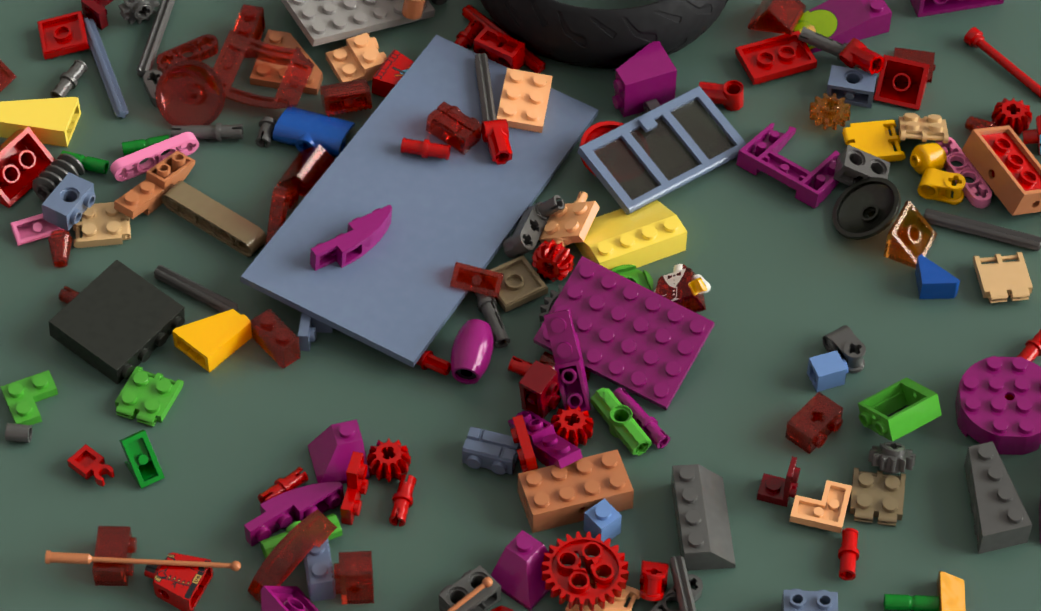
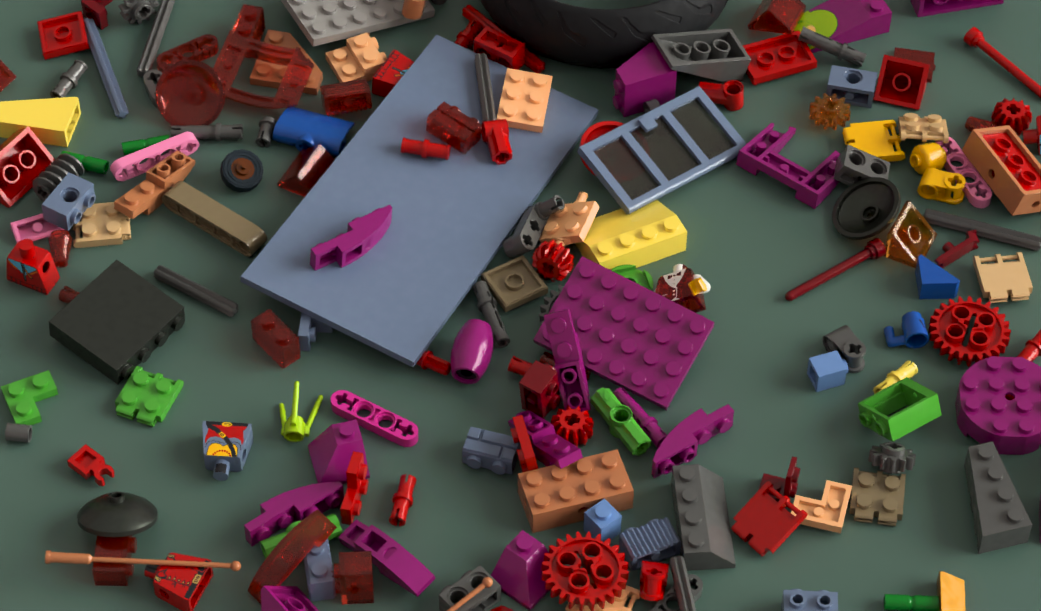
green slope [119,430,165,489] -> none
yellow slope [172,309,252,373] -> none
red pin [258,467,308,504] -> none
clear red beam [265,185,299,246] -> none
red gear [367,438,411,483] -> none
clear red slope [450,262,504,298] -> none
clear red brick [785,392,843,454] -> none
red piece [838,38,884,75] -> none
red pin [838,528,859,581] -> none
none -> red torso [7,239,60,295]
none -> pearl dark grey dish [77,491,158,537]
none -> torso [202,421,253,481]
none -> black wheel [220,149,264,192]
none -> lime plant [279,381,323,442]
none -> dark pink beam [331,390,419,447]
none -> magenta slope [338,519,436,597]
none -> sand blue brick [619,517,681,571]
none -> dark grey slope [651,28,751,82]
none -> magenta slope [651,404,734,478]
none -> red plate [731,481,808,557]
none -> dark red piece [785,238,886,301]
none -> light yellow pin [873,360,918,394]
none -> blue piece [884,311,929,349]
none -> red gear [928,296,1011,367]
none -> dark red piece [934,230,980,269]

